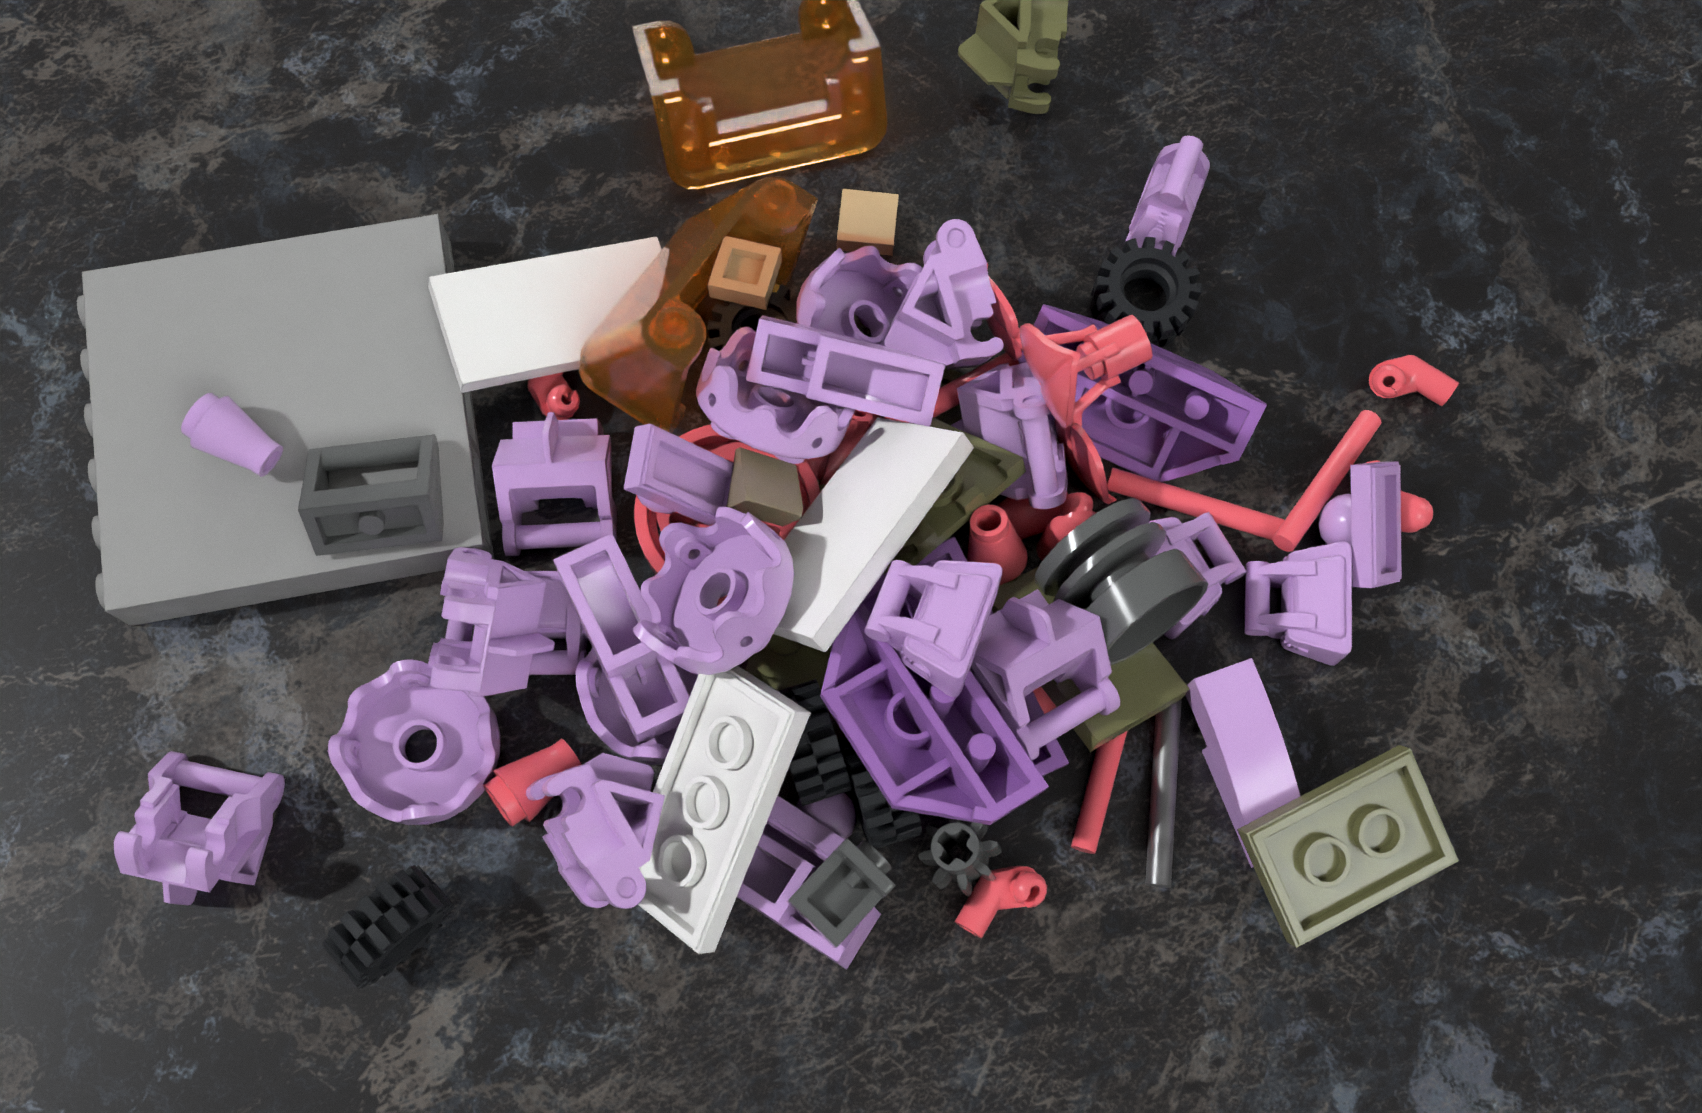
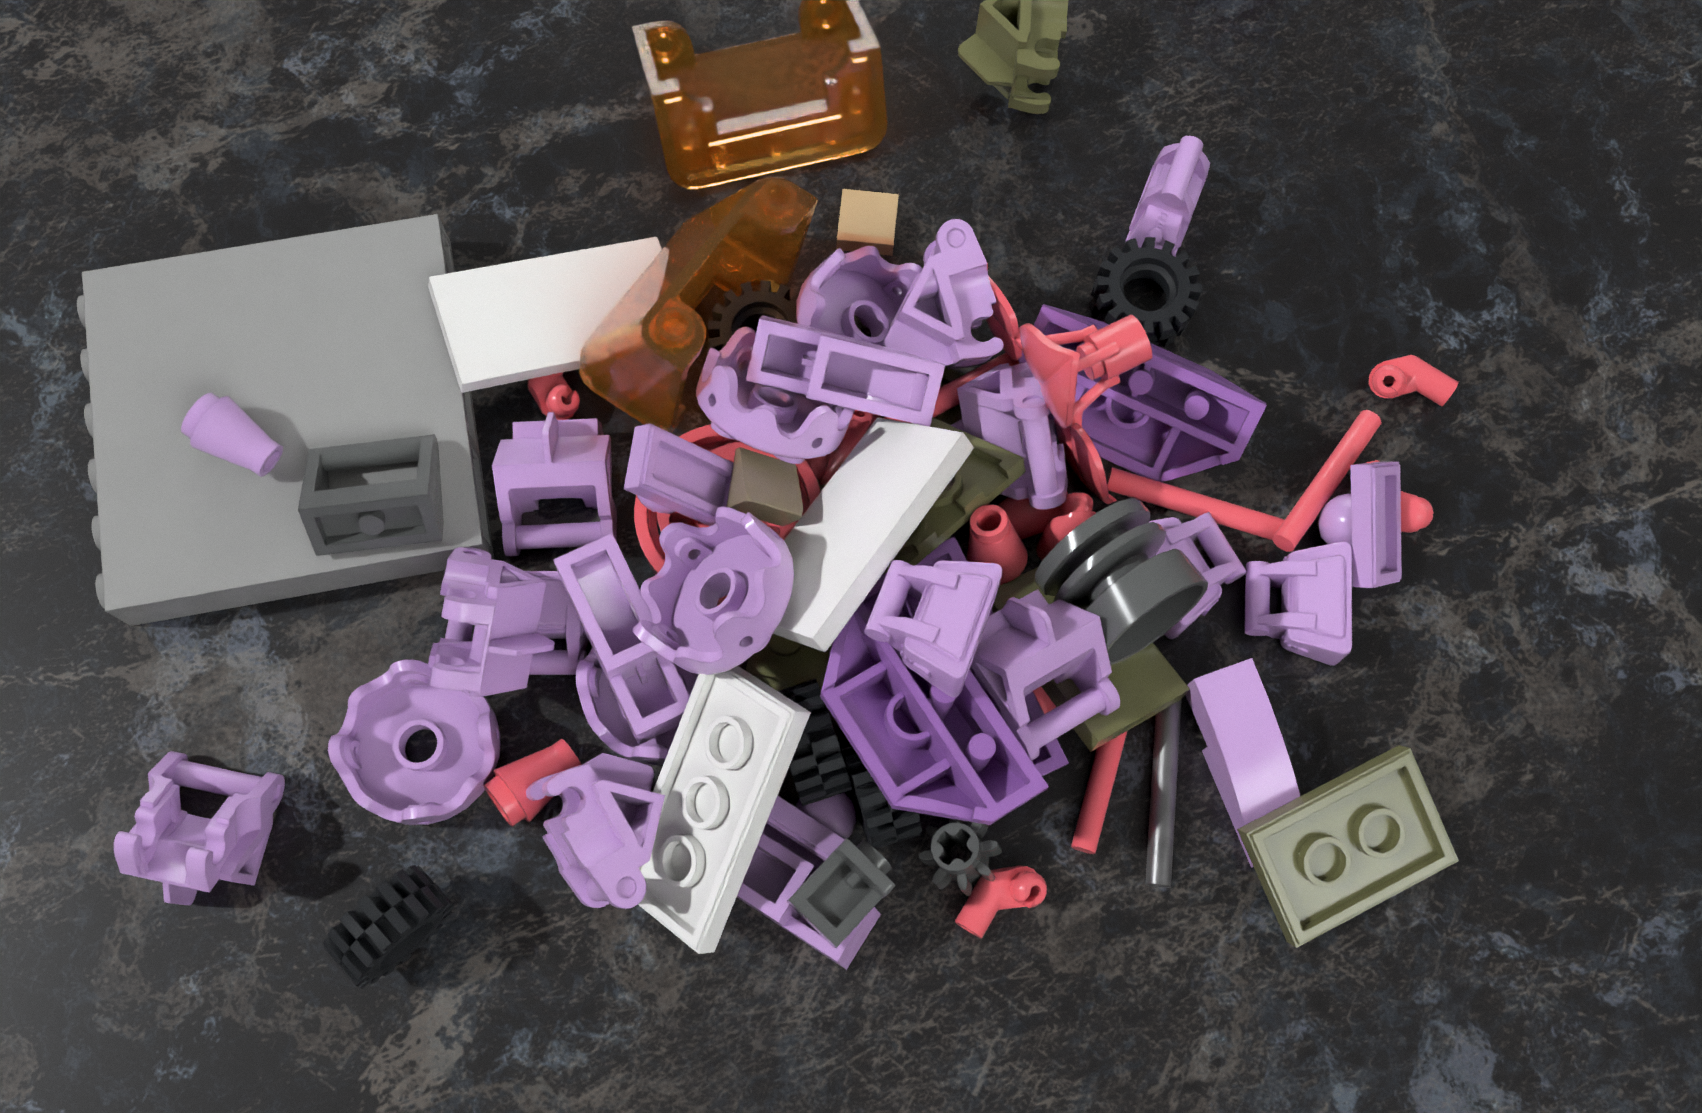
tan tile [708,236,782,310] -> none

